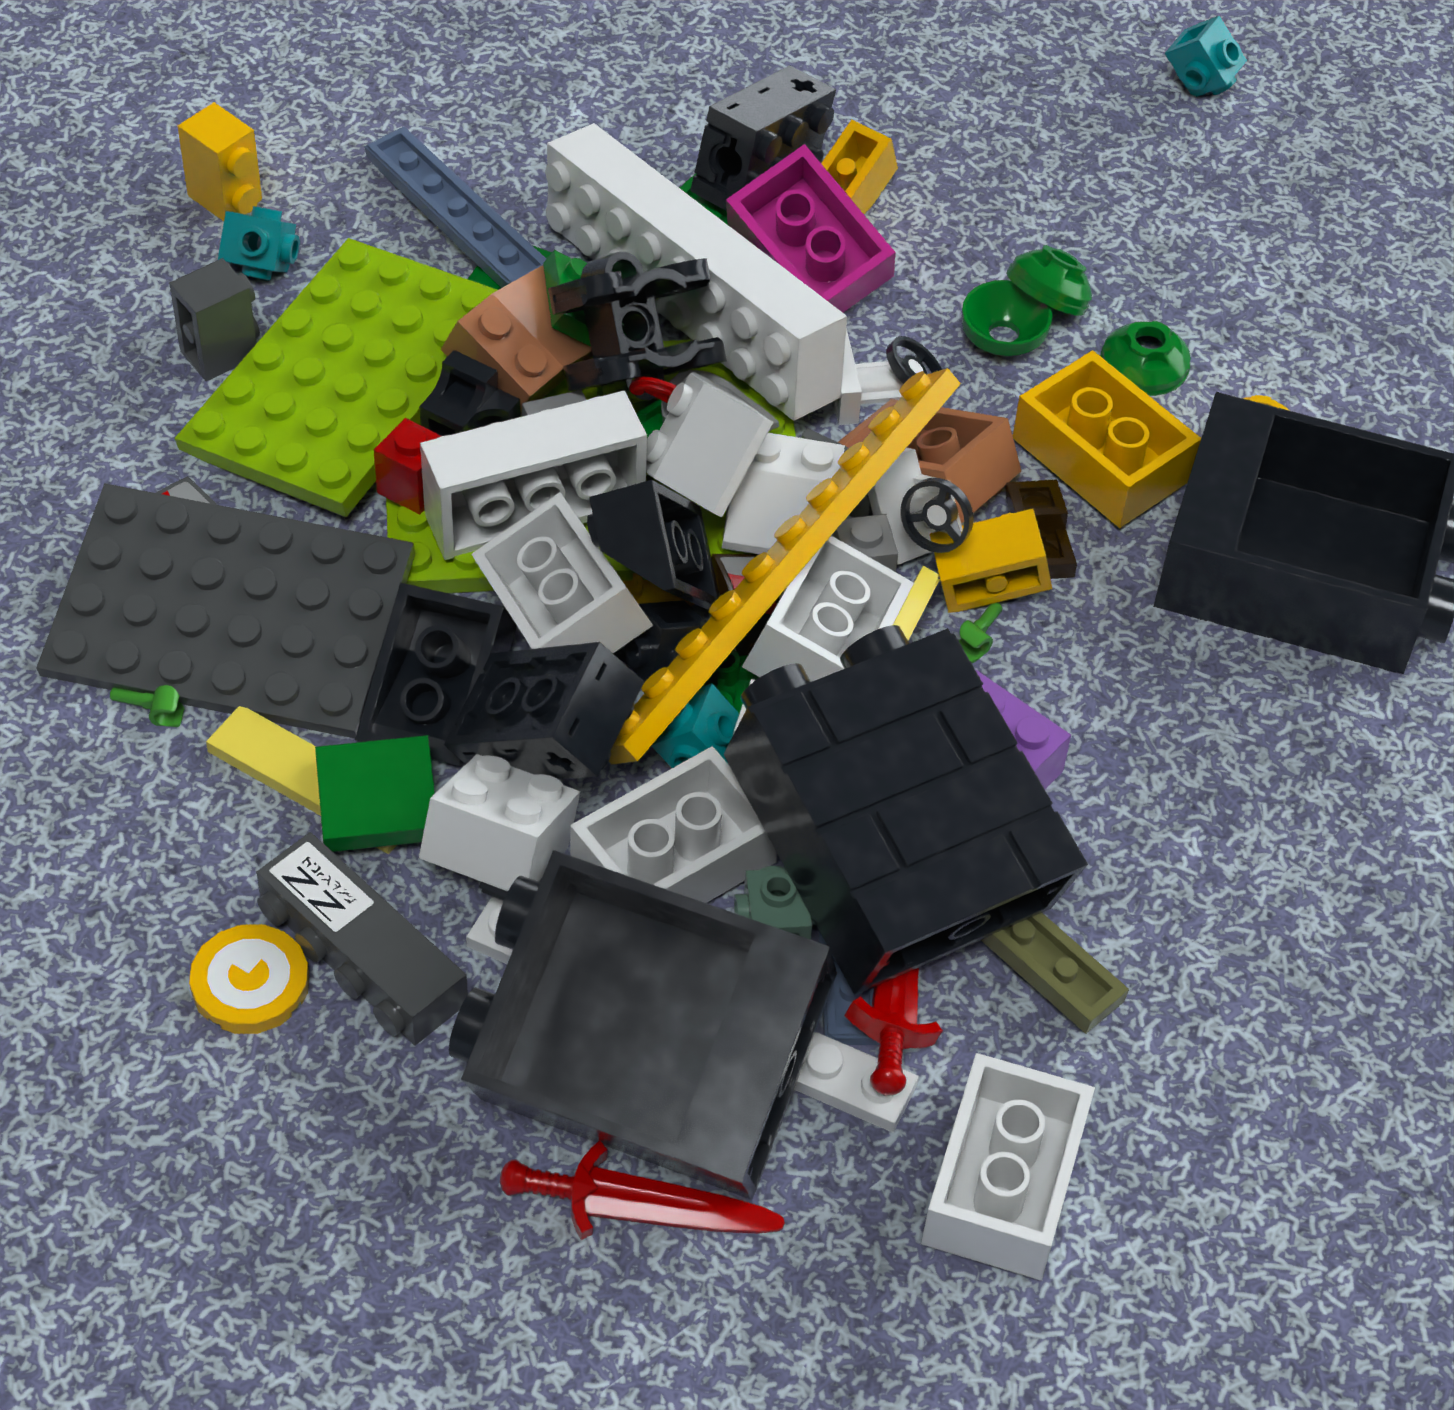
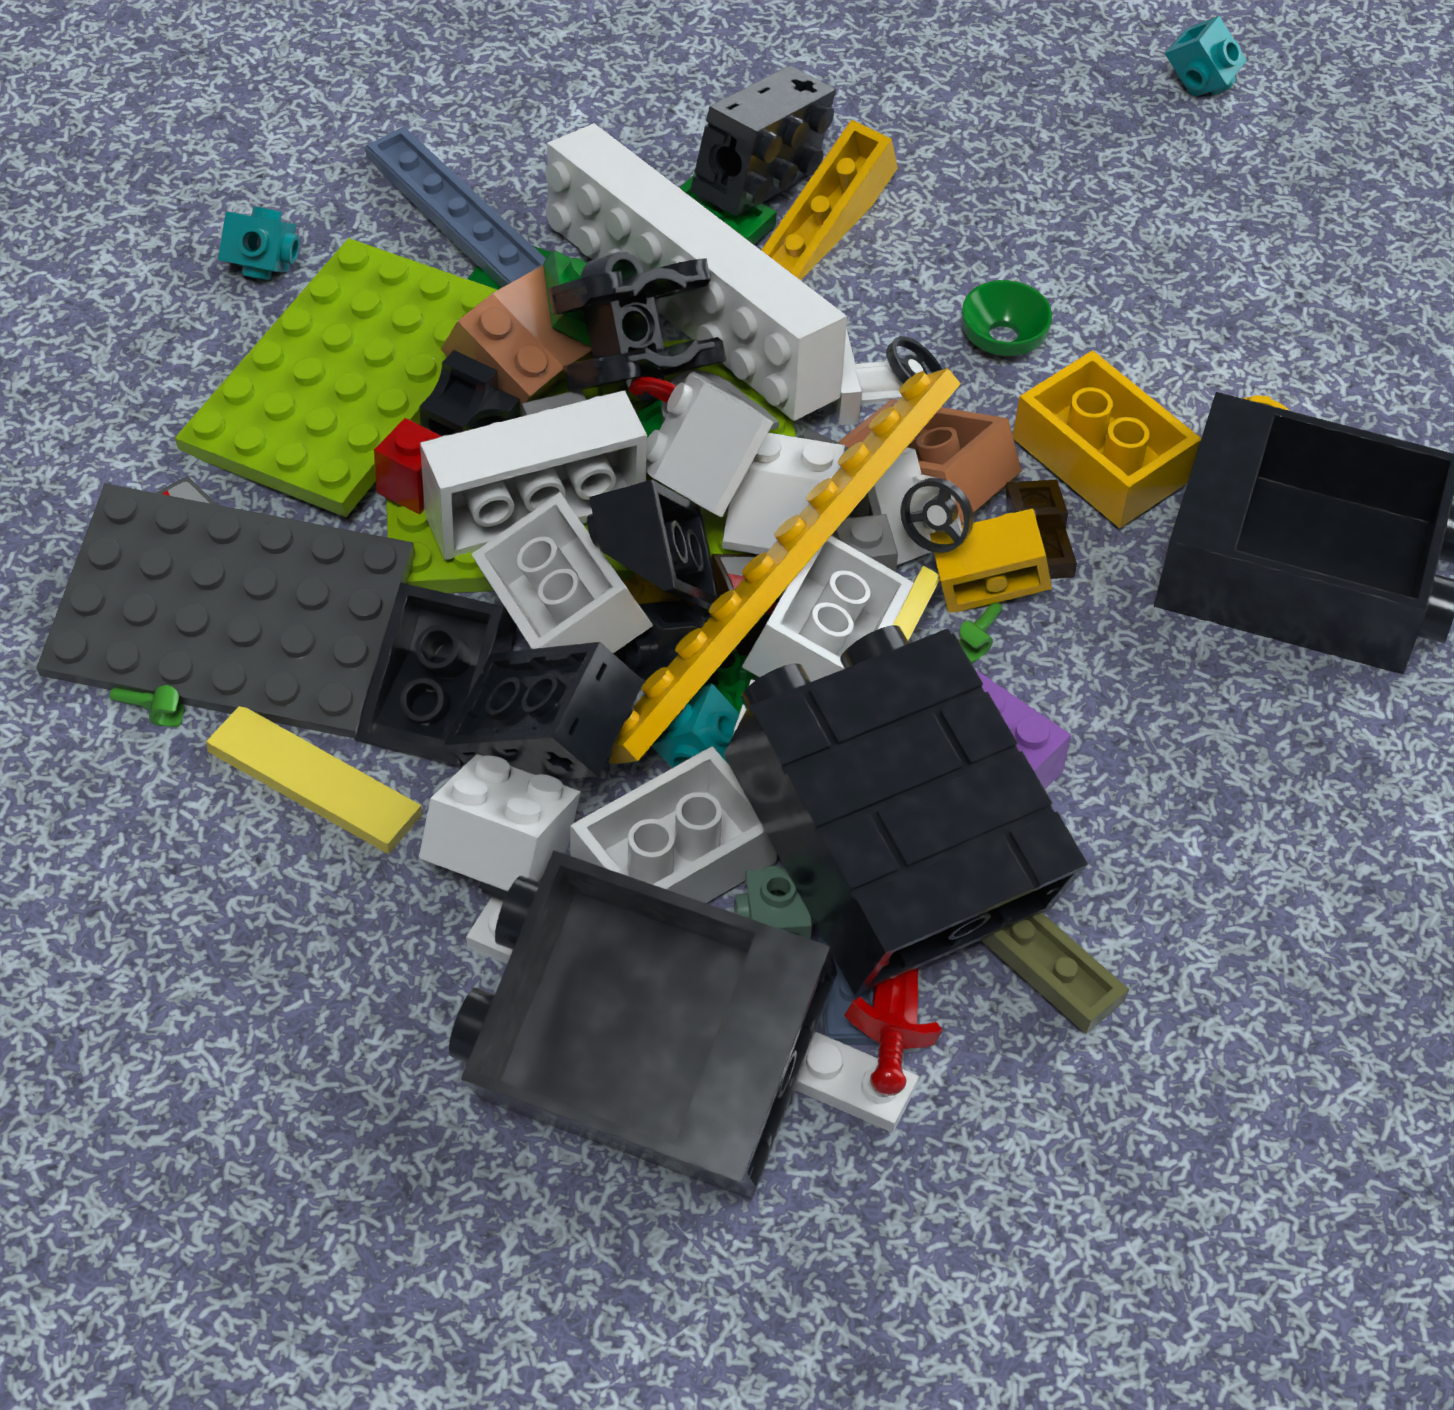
dark grey brick [169,258,260,382] -> none
yellow brick [177,102,262,221] -> none
yellow tile [189,924,309,1034] -> none
dark grey brick [256,832,468,1046] -> none
green tile [315,735,435,852] -> none
red sword [500,1141,785,1240] -> none
dark pink brick [726,144,896,313] -> none
white brick [921,1053,1095,1281] -> none
green piece [1006,245,1092,316] -> none
green piece [1100,321,1191,396] -> none

